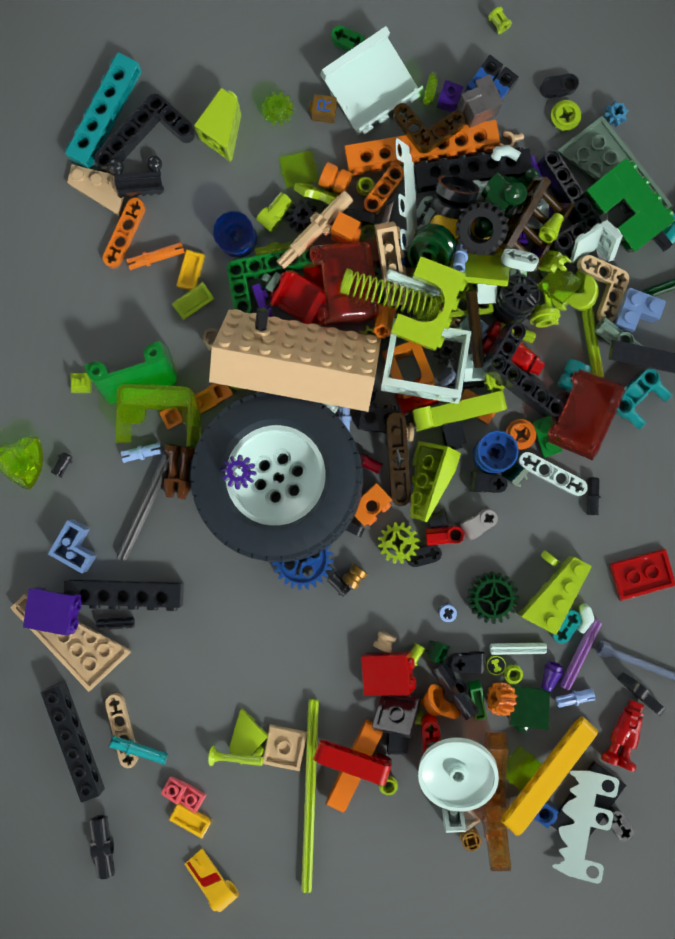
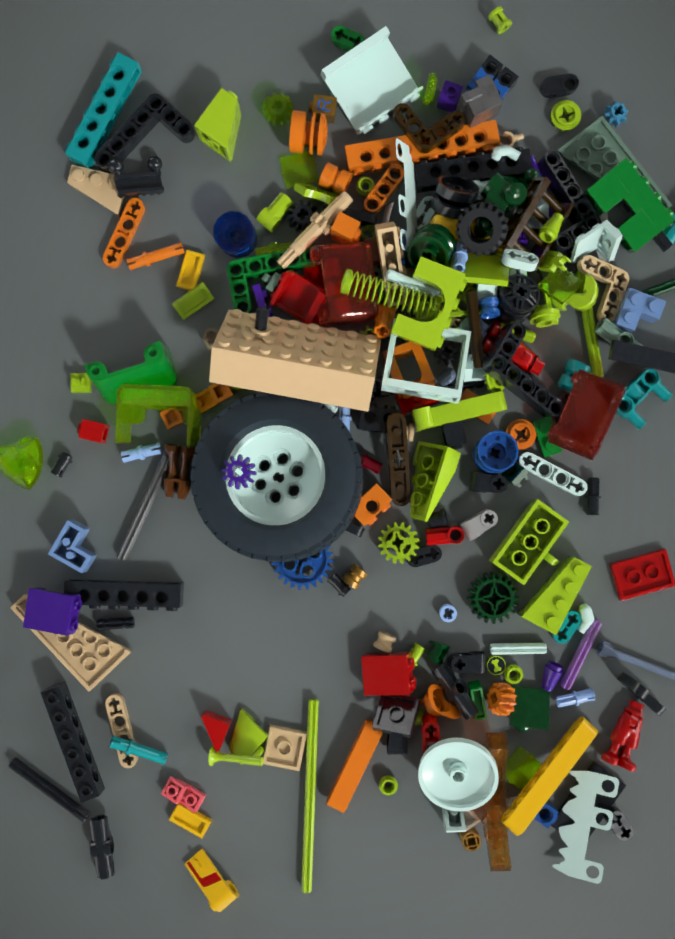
red beam [313,739,392,786] -> none
none -> black axle [8,758,90,822]
none -> red brick [77,419,110,444]
none -> red slope [201,710,232,752]
none -> orange wheel [289,110,328,156]
none -> black bush [374,376,394,398]
none -> blue wheel [479,297,500,319]
none -> lime brick [488,499,569,585]

